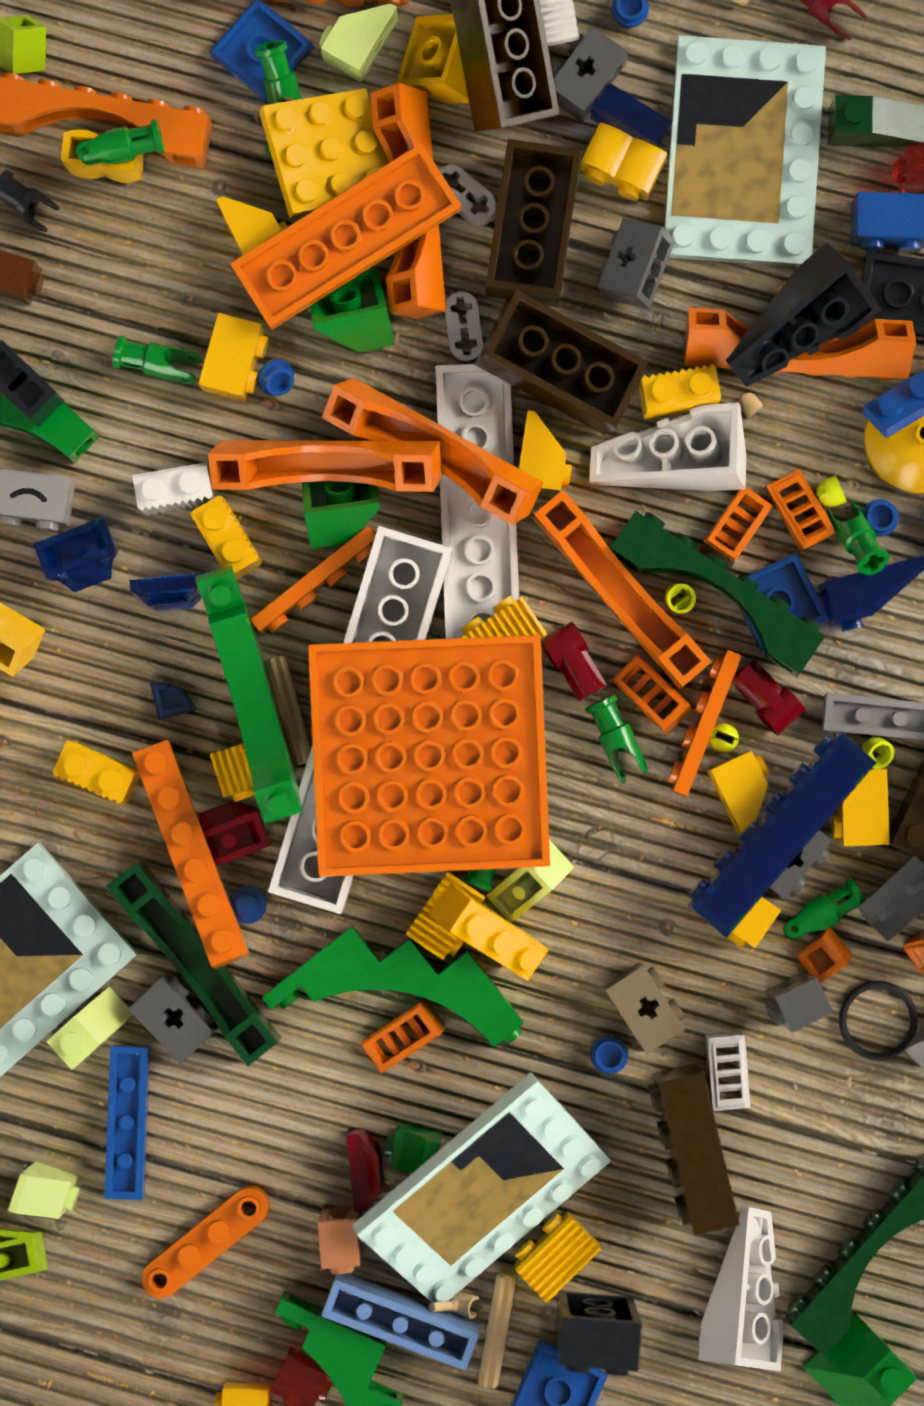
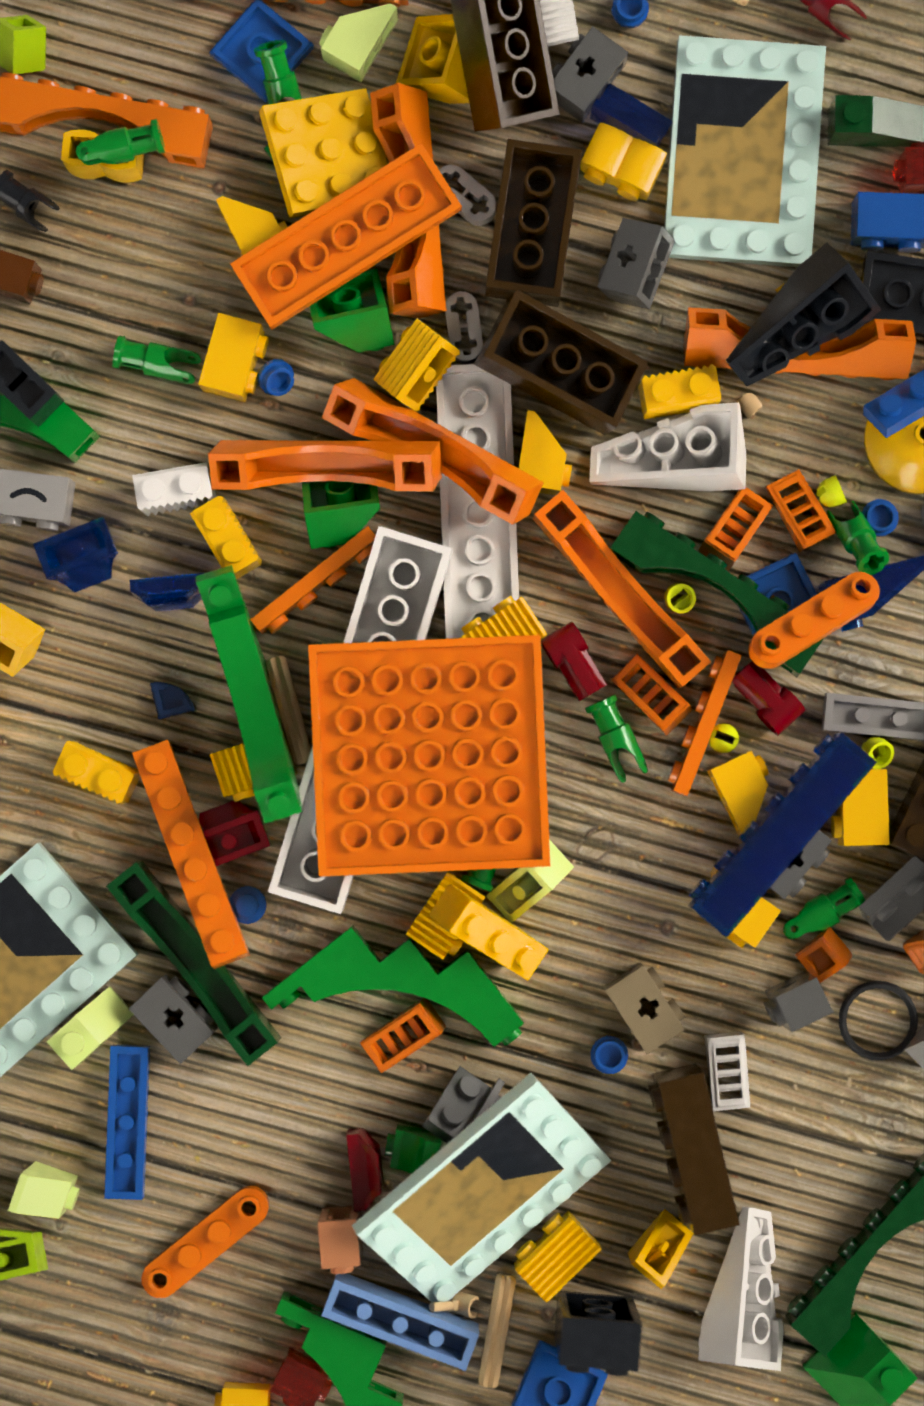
none -> yellow brick [373,318,460,411]
none -> dark grey bracket [422,1066,505,1144]
none -> yellow slope [627,1209,693,1289]
none -> orange plate [748,572,880,669]

